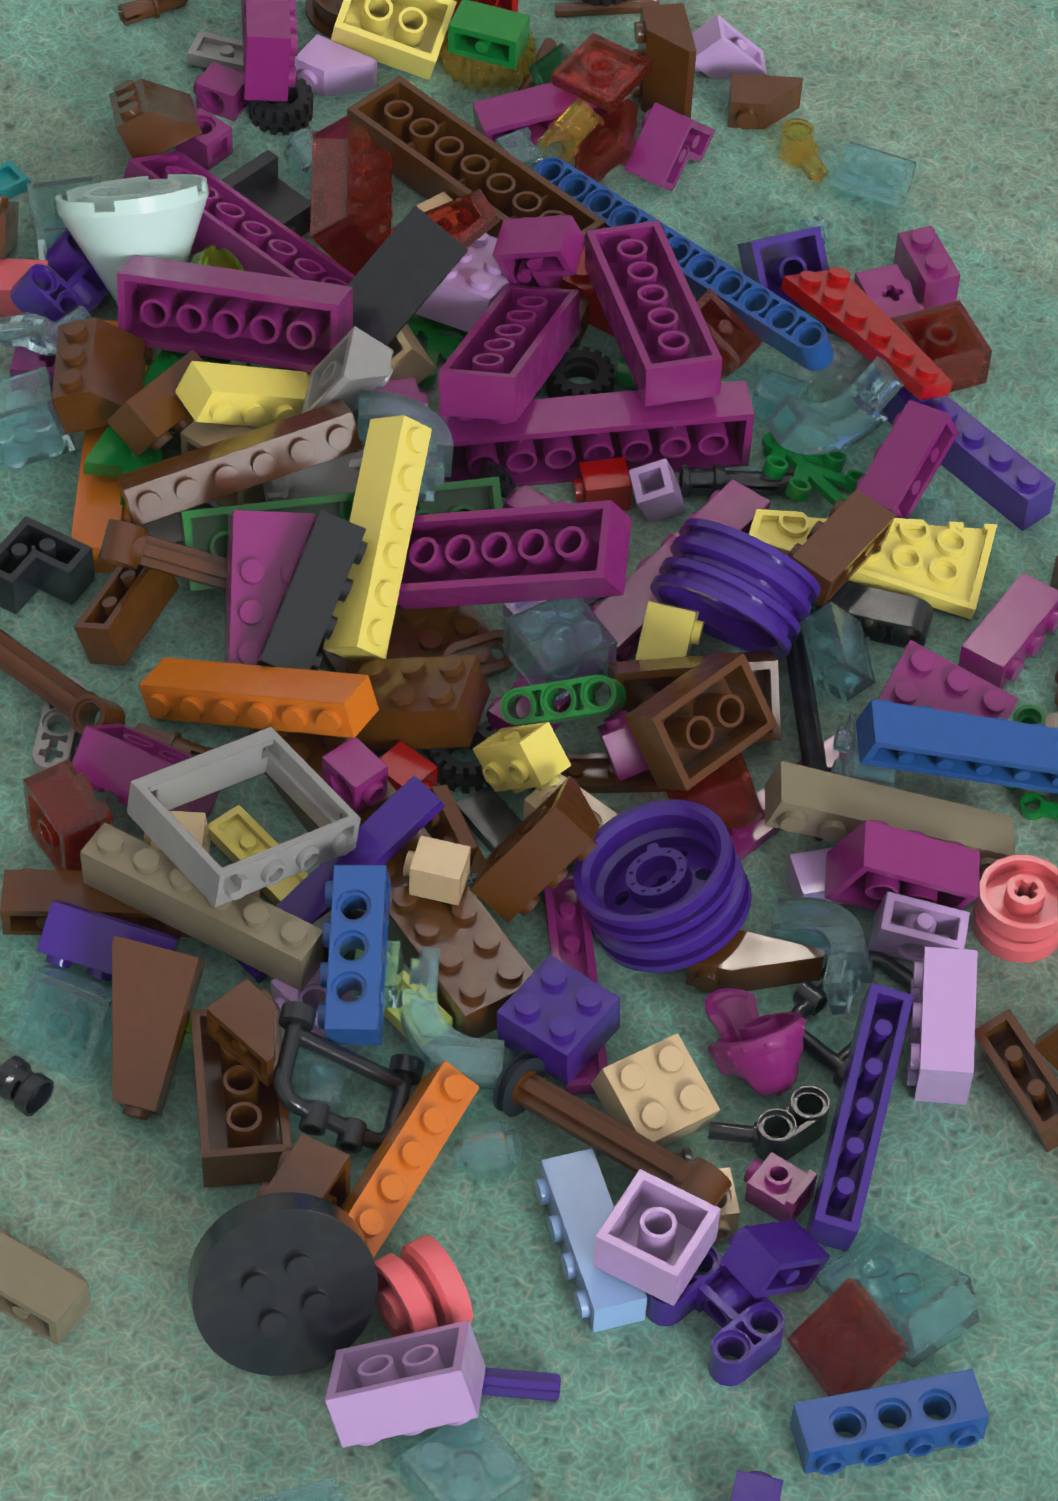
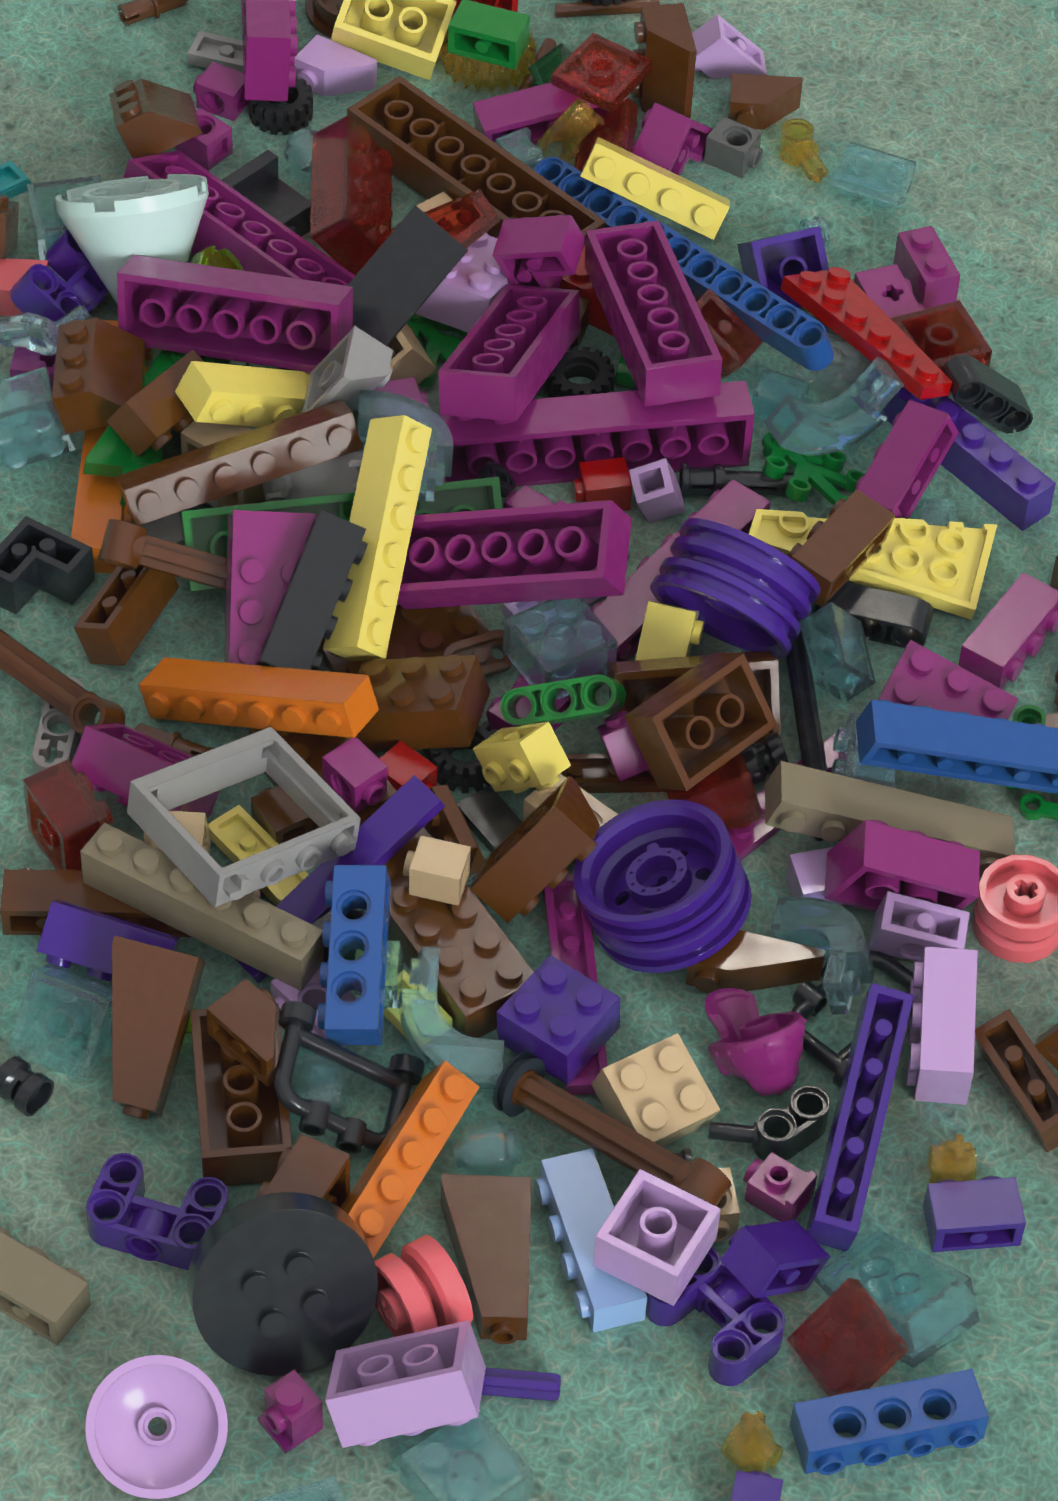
none -> lavender dish [85,1355,228,1499]
none -> dark purple beam [86,1153,229,1270]
none -> reddish brown brick [251,785,313,844]
none -> magenta brick [257,1369,323,1454]
none -> reddish brown slope [440,1174,532,1344]
none -> light yellow brick [581,137,730,240]
none -> dark grey brick [704,117,763,178]
none -> clear yellow axle [721,1411,784,1472]
none -> black wheel [741,732,789,785]
none -> brick [923,1176,1026,1252]
none -> clear yellow axle [928,1134,977,1184]
none -> black beam [942,355,1033,434]

